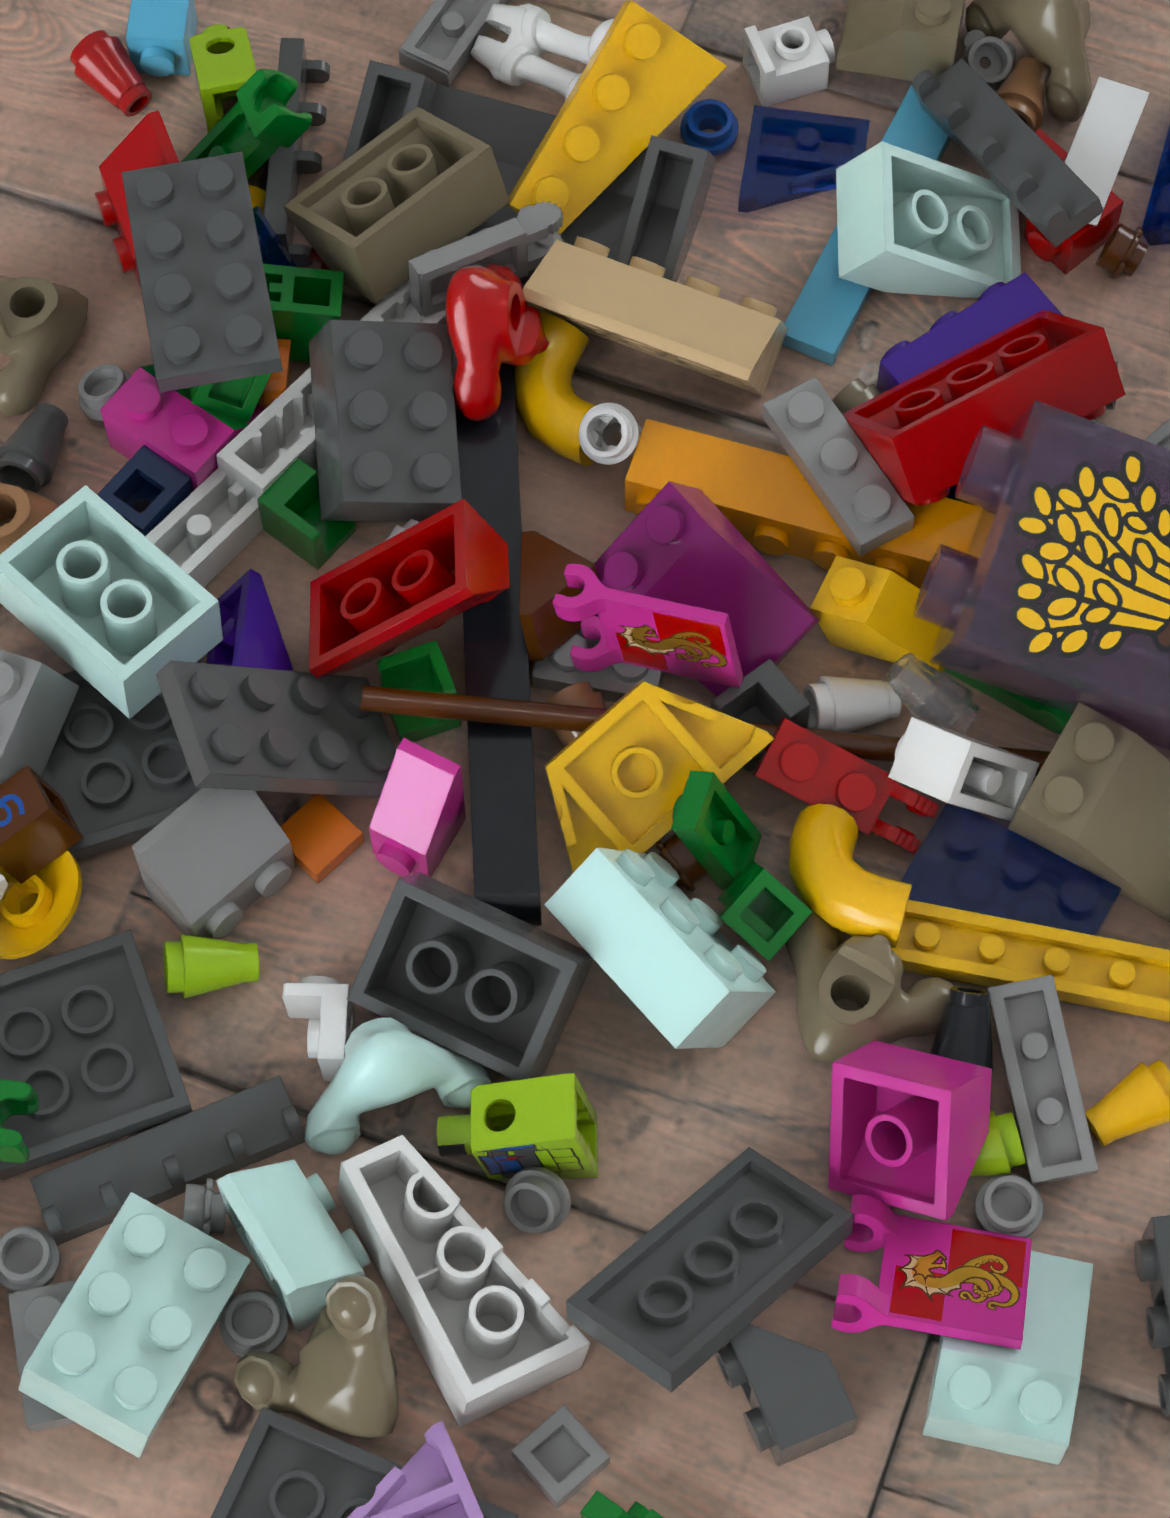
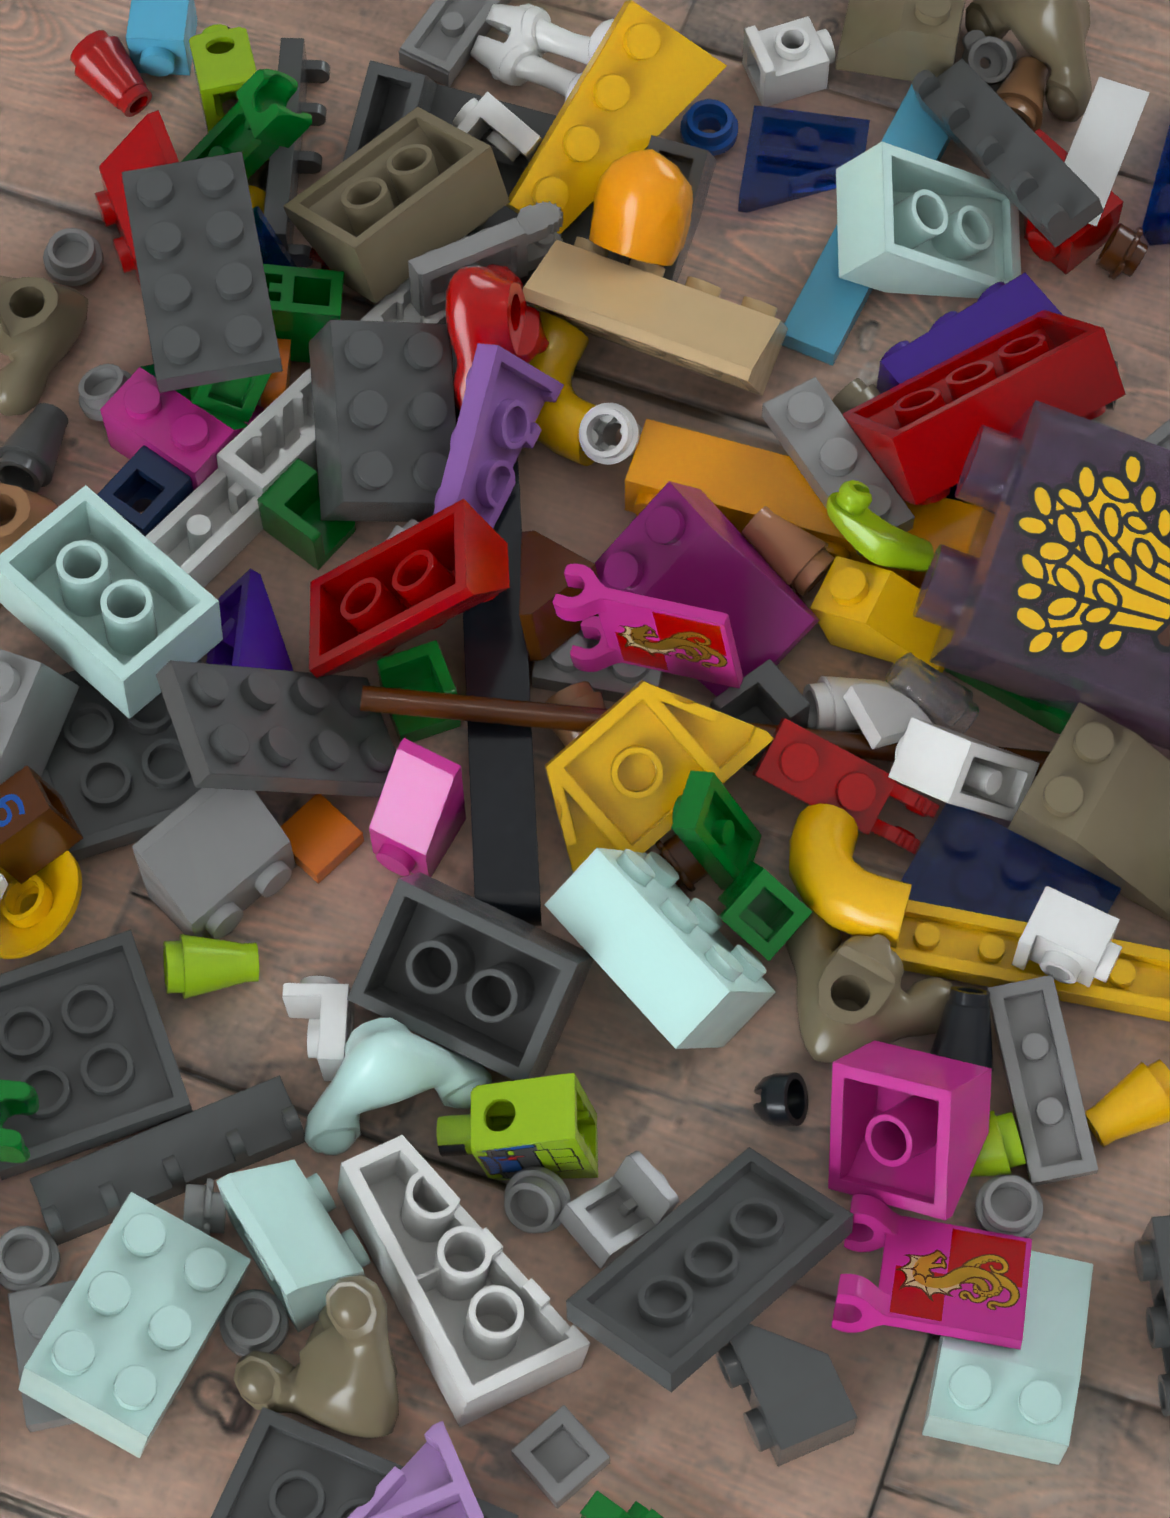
none -> light grey plate [43,228,104,286]
none -> medium lavender wing [433,343,564,528]
none -> white bracket [452,91,543,162]
none -> light grey bracket [557,1151,679,1269]
none -> light orange piece [589,149,693,266]
none -> nougat cone [741,506,835,597]
none -> black hinge [753,1072,808,1126]
none -> lime arm [826,480,934,572]
none -> white tile [843,683,932,750]
none -> white brick [1012,886,1122,988]

